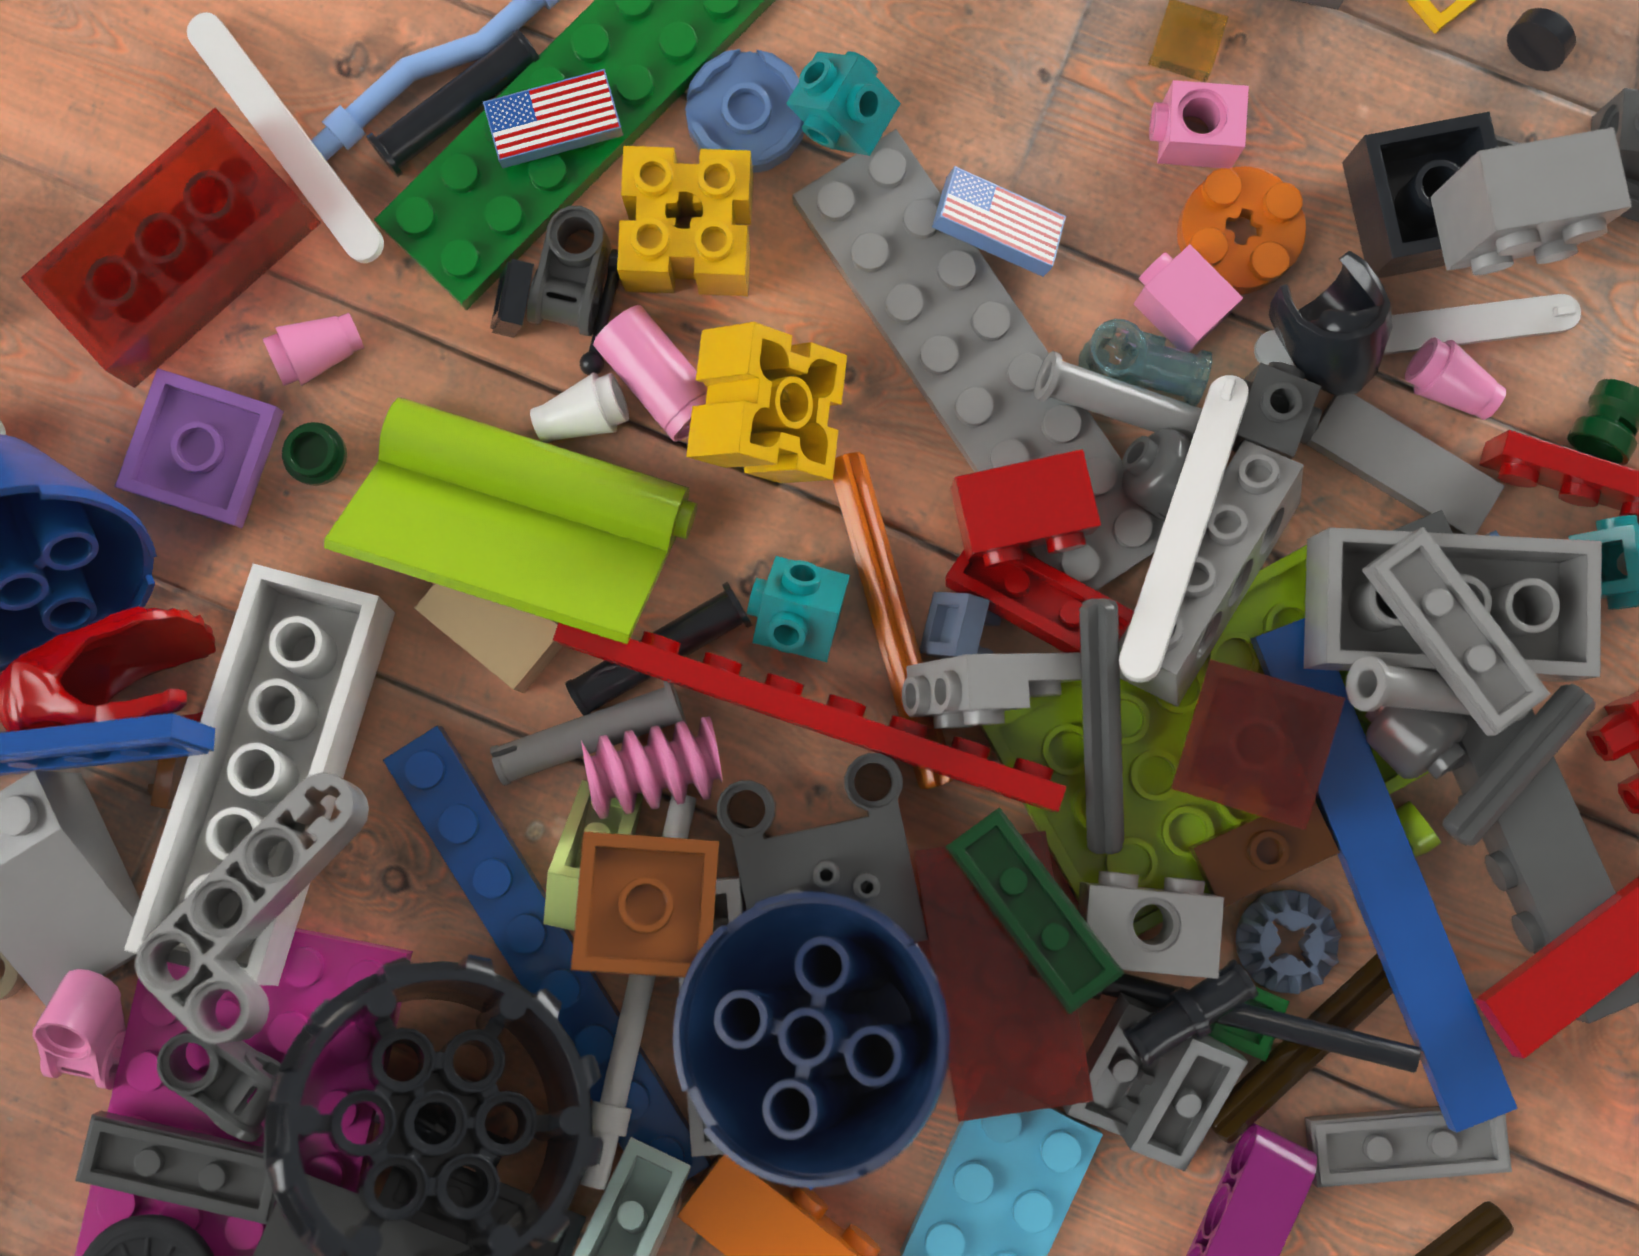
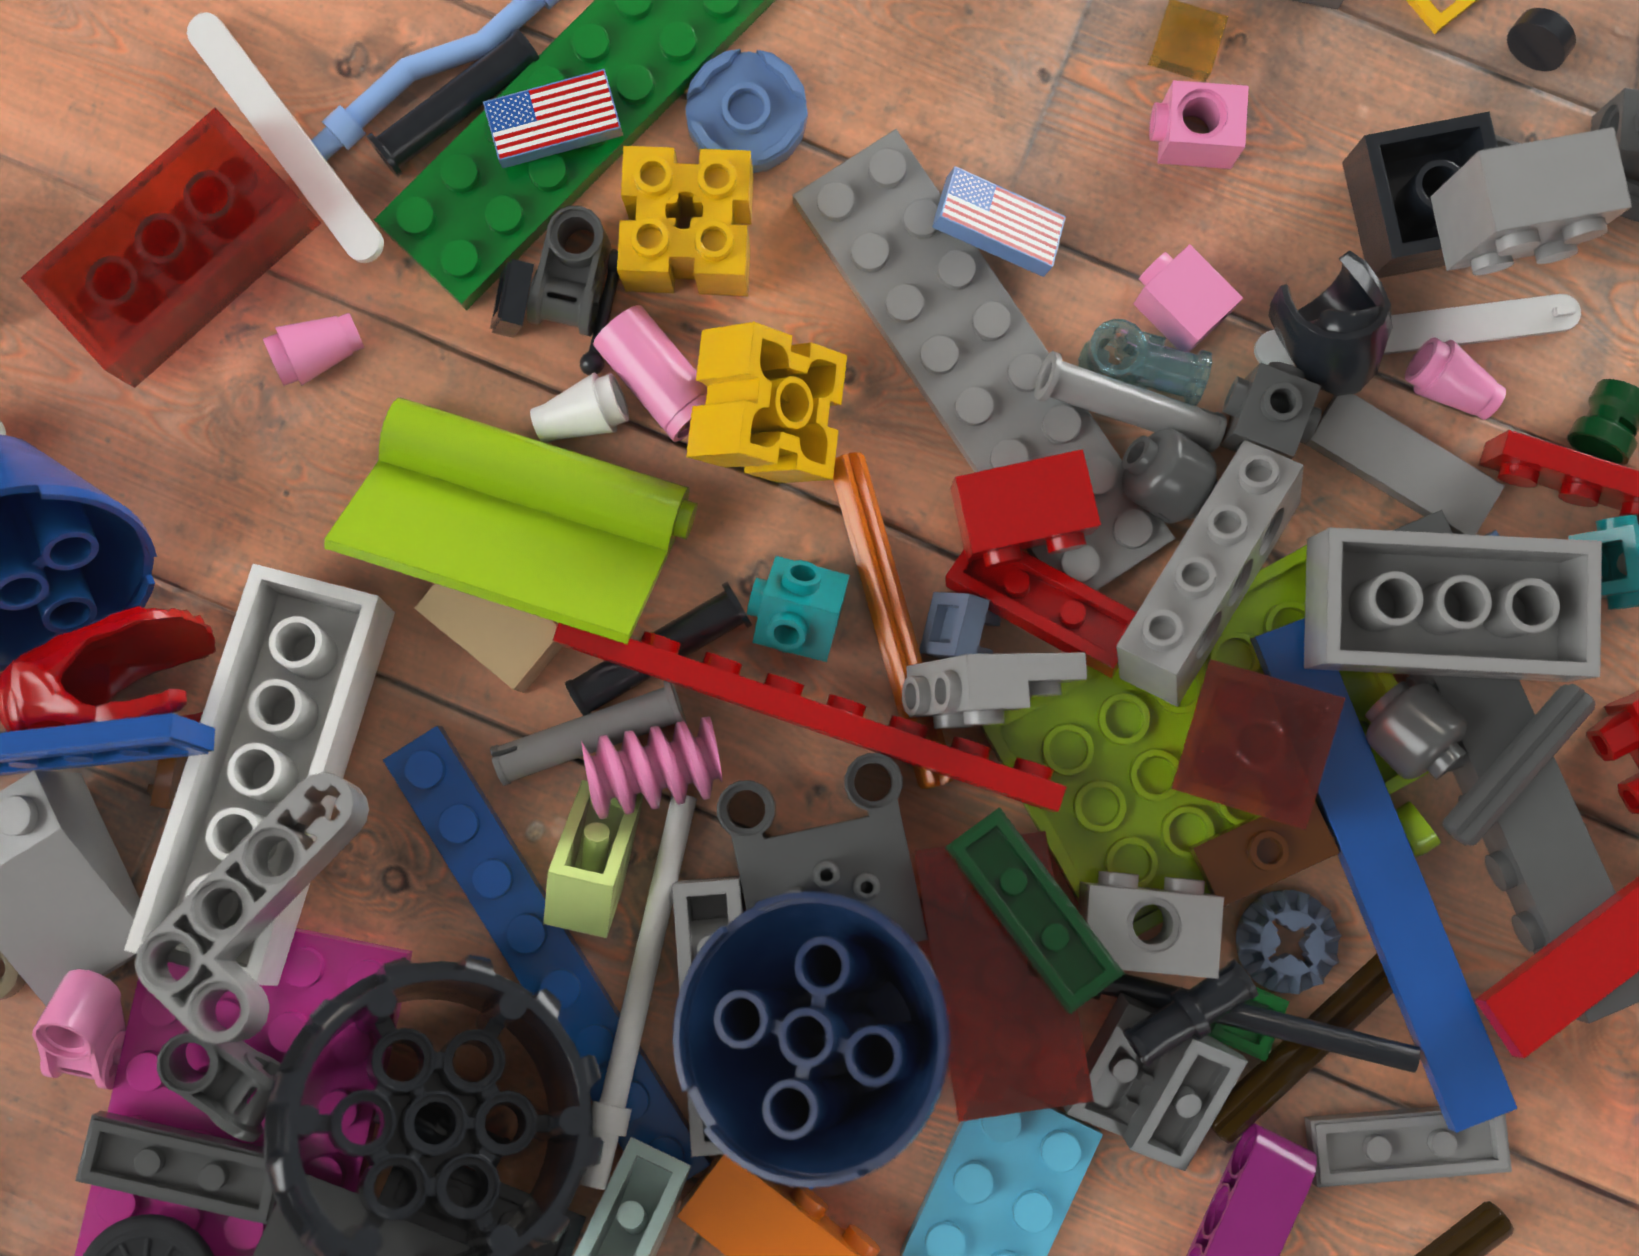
medium lavender plate [114,368,284,529] -> none
dark green plate [282,422,347,486] -> none
dark orange tile [571,831,719,978] -> none
teal brick [786,51,901,156] -> none
dark grey axle [1079,599,1124,854] -> none
white piece [1119,375,1249,682] -> none
orange plate [1177,166,1306,294] -> none
light grey pin [1346,656,1530,721] -> none
light grey tile [1362,527,1551,736] -> none

